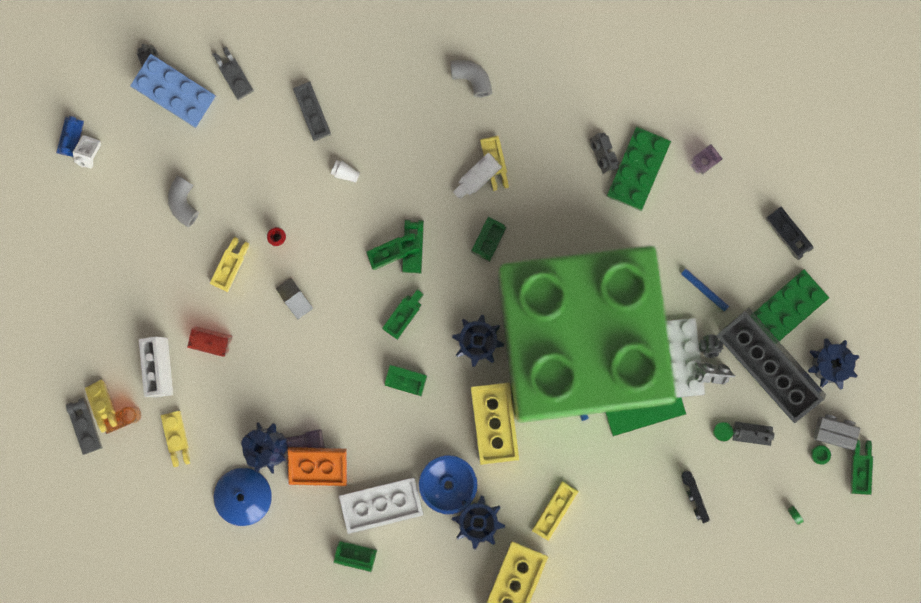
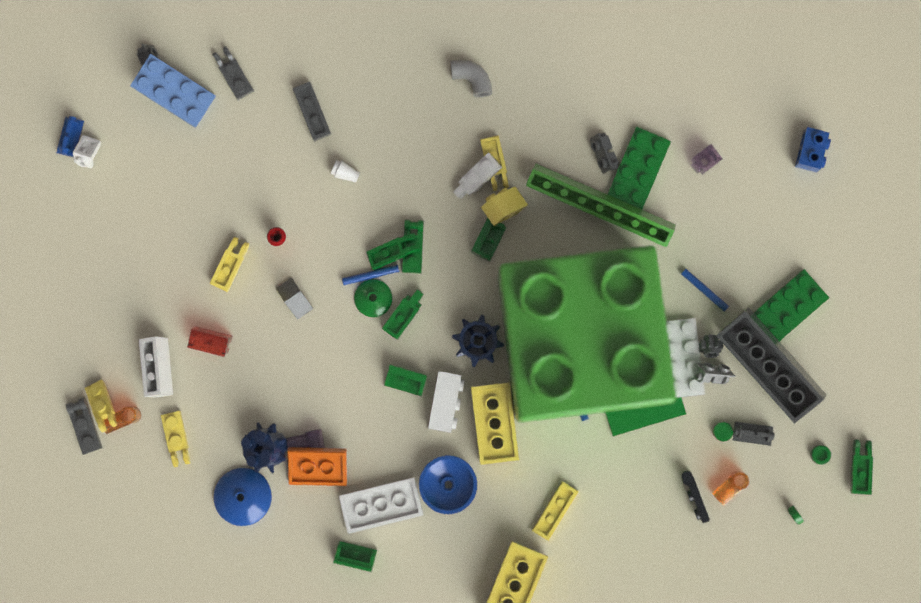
light grey cylinder [168,175,199,227] -> none
dark blue brick [452,496,505,549] -> none
black plate [765,207,814,260] -> none
dark blue brick [808,338,859,390] -> none
light grey brick [813,414,860,450] -> none
none -> blue bar [342,264,399,285]
none -> green dish [354,279,392,317]
none -> white brick [428,371,465,433]
none -> light yellow brick [481,187,528,226]
none -> bright green brick [526,163,676,248]
none -> clear orange piece [712,471,749,506]
none -> blue brick [795,127,831,172]

